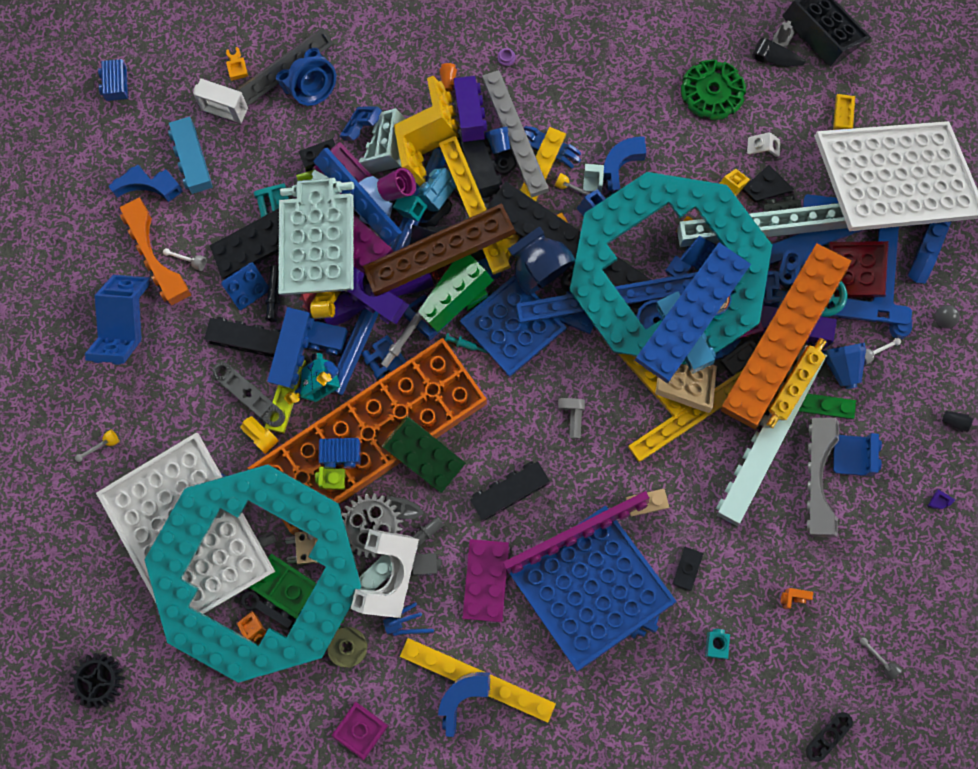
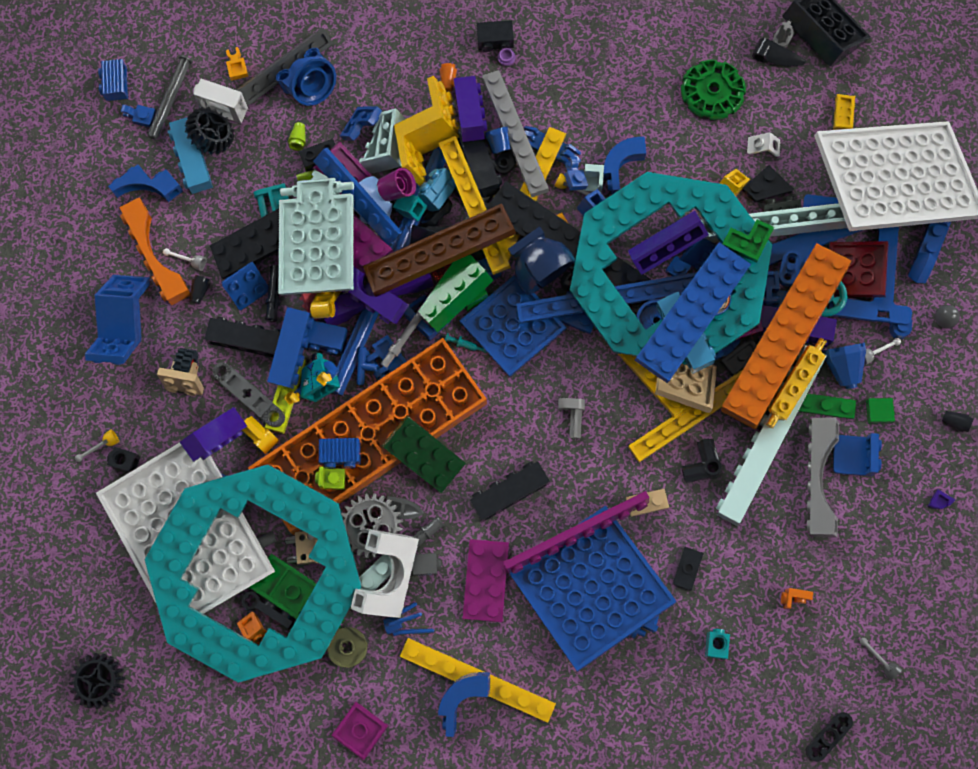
none -> black brick [107,447,140,473]
none -> blue plate [121,105,156,127]
none -> dark grey axle [148,55,193,139]
none -> tan plate [157,348,204,396]
none -> dark purple brick [180,407,247,462]
none -> black gear [185,107,235,155]
none -> black cone [189,275,210,304]
none -> lime cone [288,122,306,151]
none -> blue piece [357,347,379,385]
none -> black brick [476,20,514,52]
none -> blue plate [564,157,589,190]
none -> dark purple brick [628,211,709,275]
none -> black piece [682,438,722,483]
none -> green plate [722,219,775,263]
none -> green piece [866,398,895,424]

